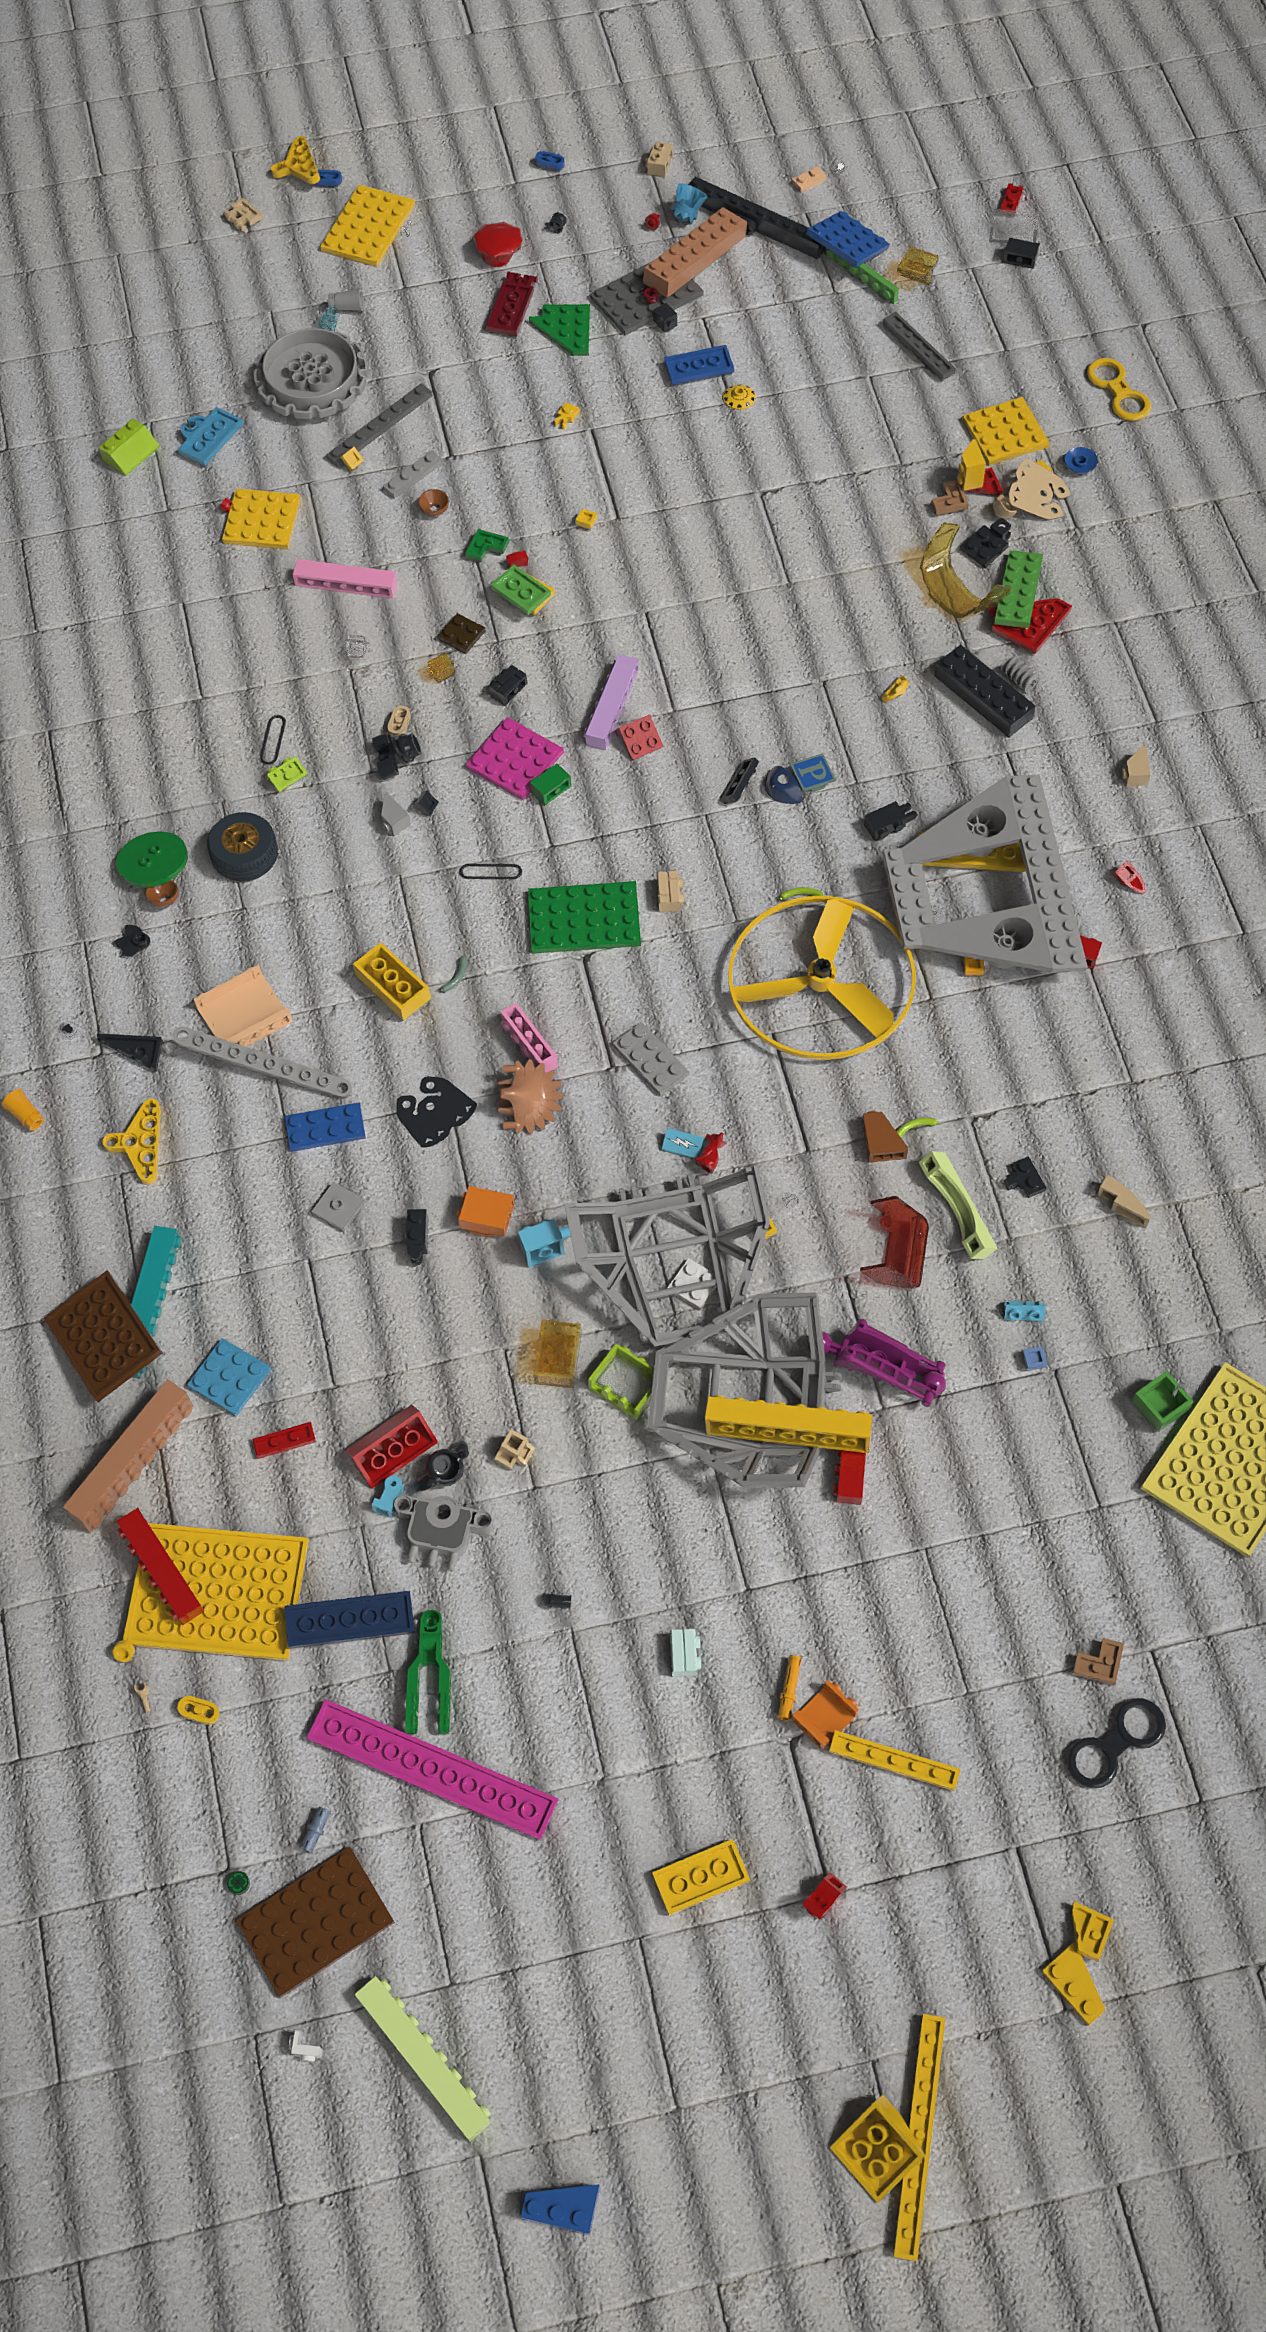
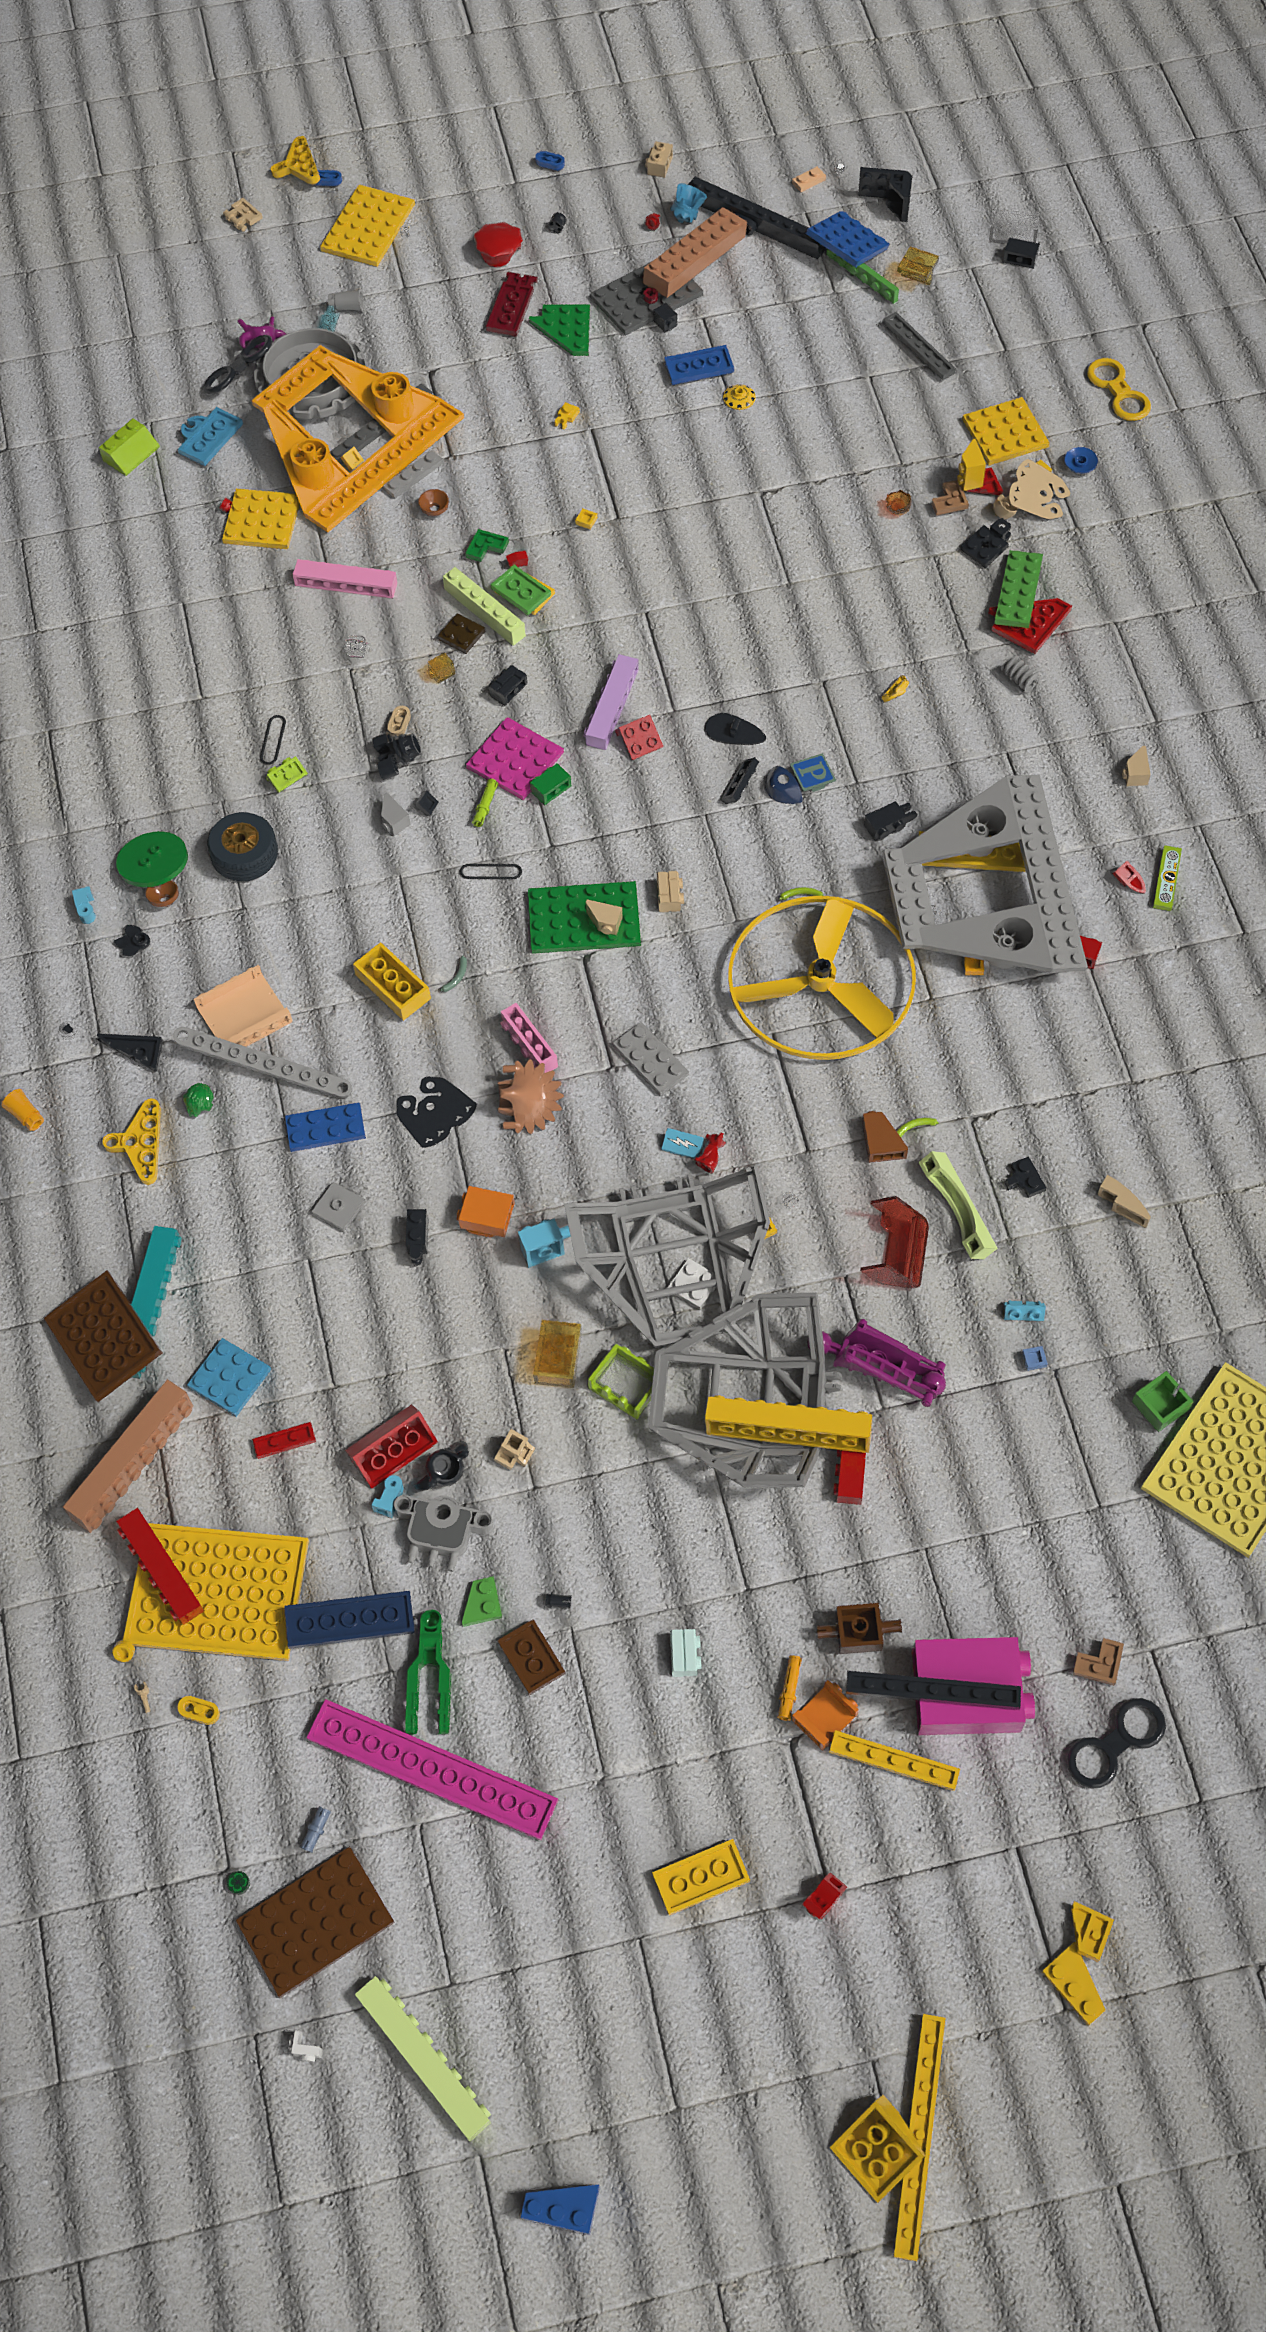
clear yellow piece [920,522,1012,618] -> none
black brick [934,644,1036,738] -> none
red plate [999,183,1024,217] -> none
none -> medium azure leg [72,886,96,924]
none -> green hair [183,1083,214,1117]
none -> black bar [203,334,273,395]
none -> magenta piece [237,316,286,348]
none -> light orange wing [251,345,464,533]
none -> yellowish green brick [443,567,526,646]
none -> bright green wing [462,1576,502,1627]
none -> lime pin [472,779,498,827]
none -> reddish brown plate [497,1619,566,1696]
none -> tan slope [586,900,622,935]
none -> black shield [706,713,766,745]
none -> reddish brown brick [816,1603,902,1654]
none -> black plate [846,1670,1021,1710]
none -> black bracket [858,167,913,222]
none -> clear orange hair [886,489,911,516]
none -> dark pink brick [912,1637,1035,1735]
none -> tile [1153,845,1182,911]

